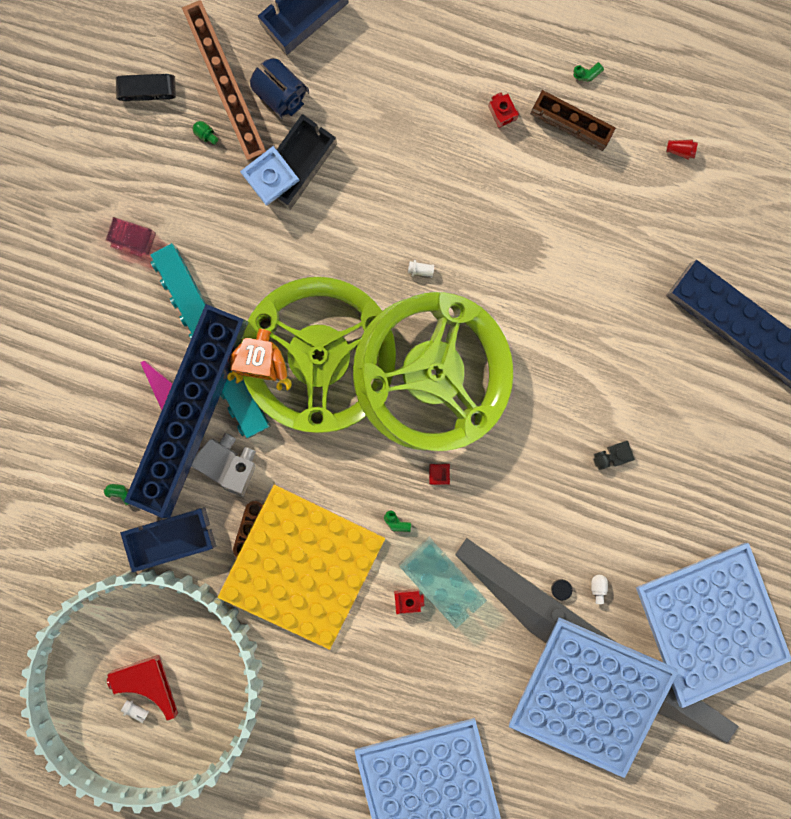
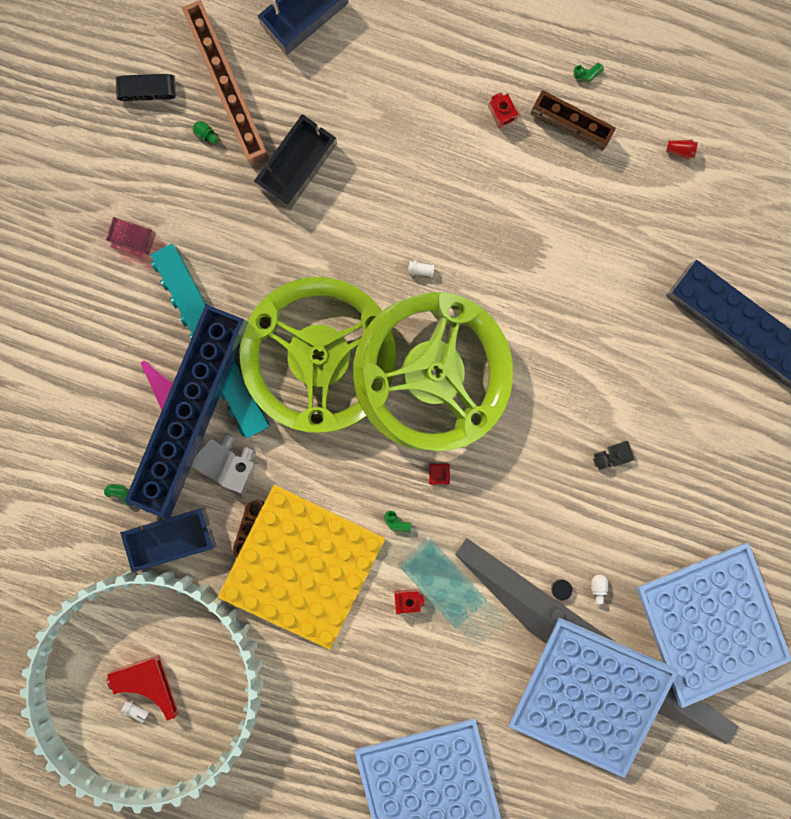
orange torso [227,329,292,391] -> none
light blue tile [240,146,299,206] -> none
dark blue cylinder [250,58,309,119] -> none

